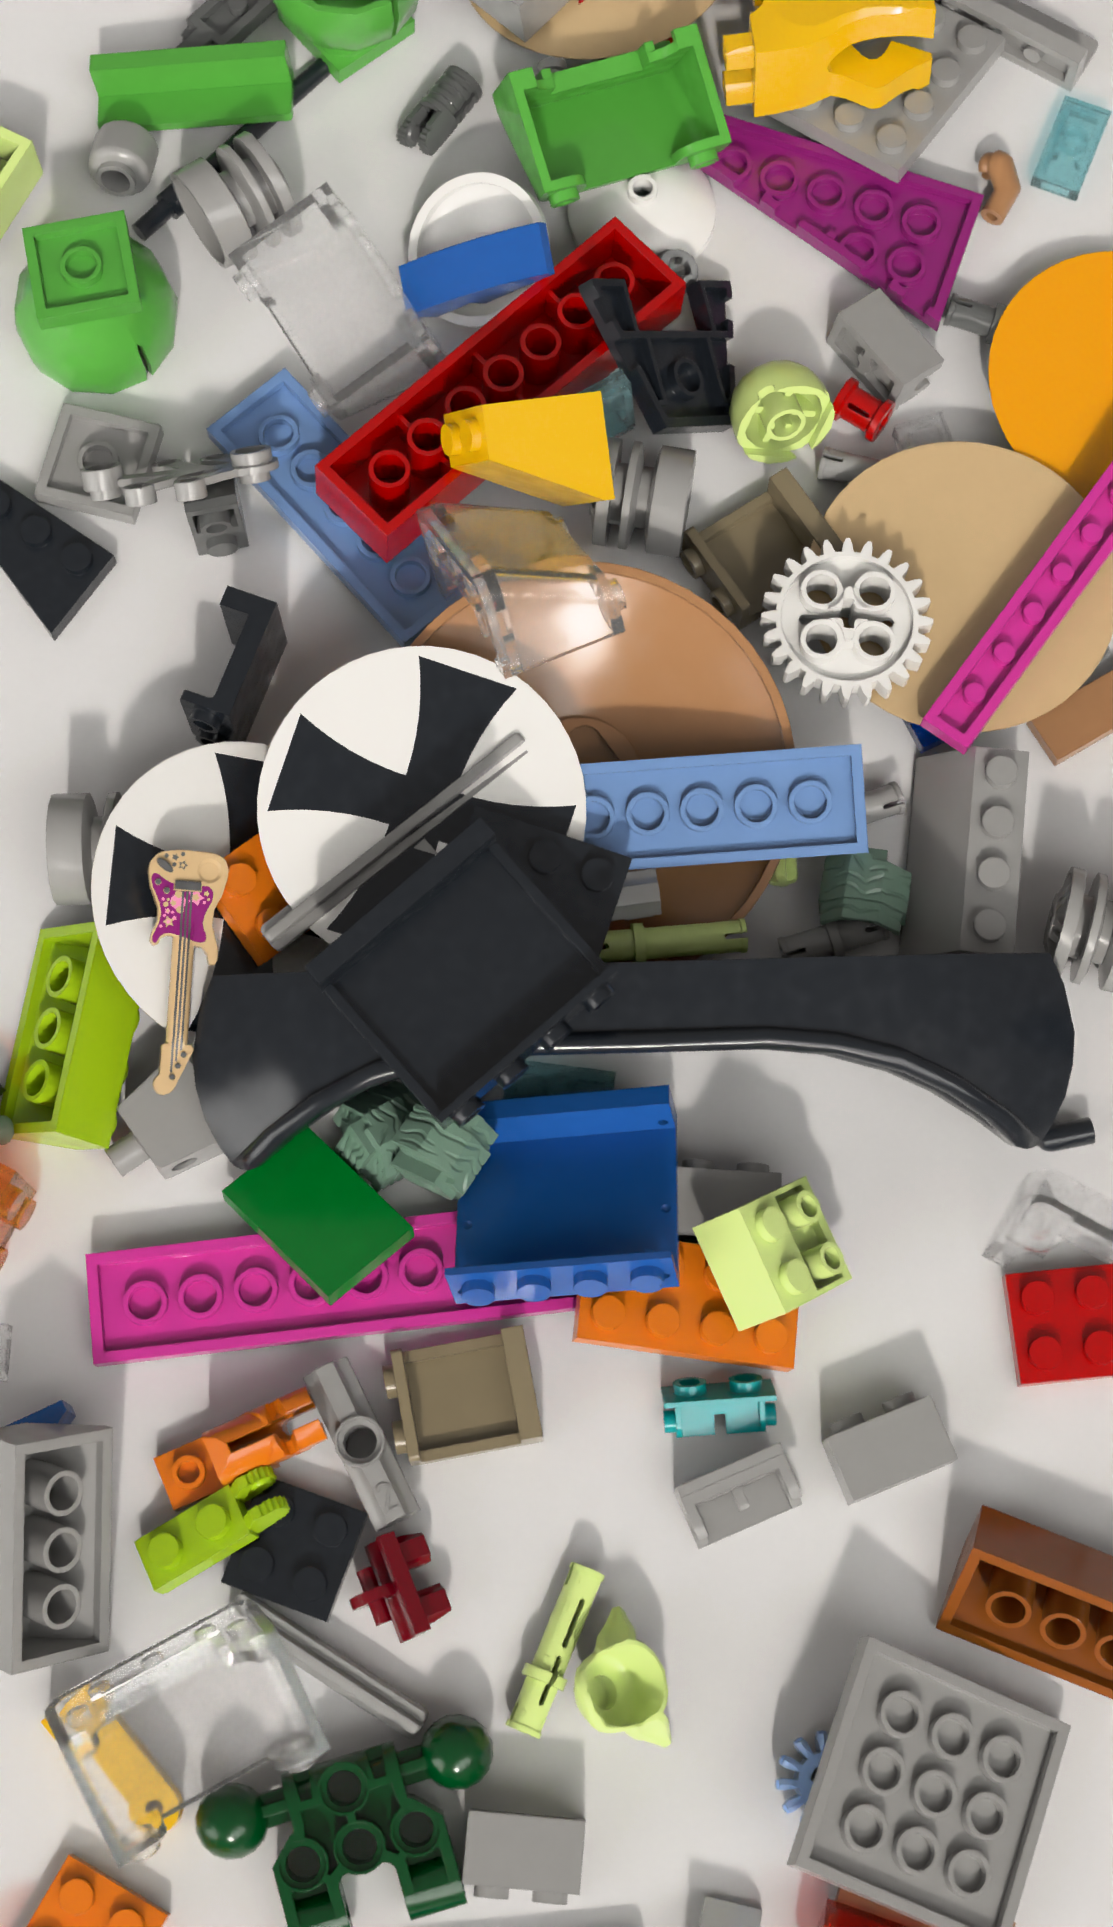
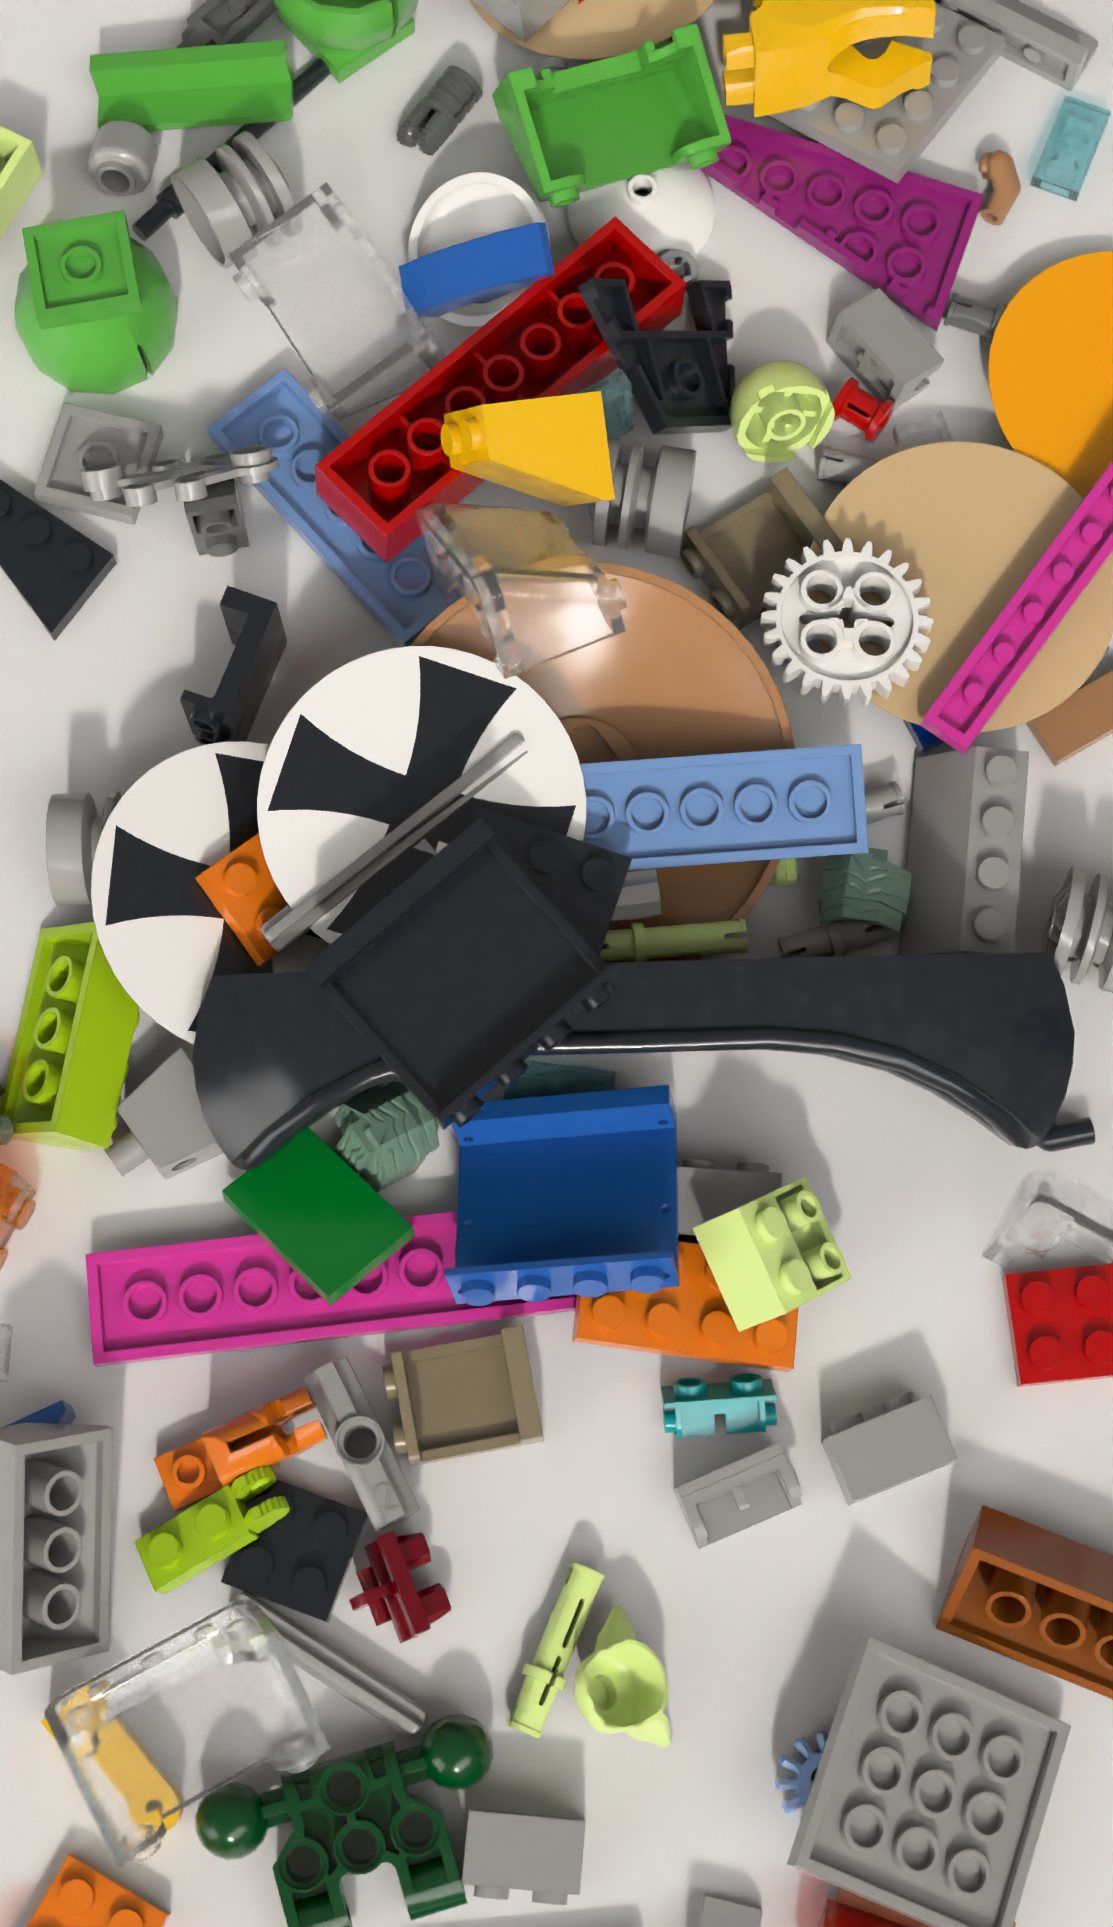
tan piece [148,850,229,1095] -> none
sand green hair [391,1103,499,1201] -> none

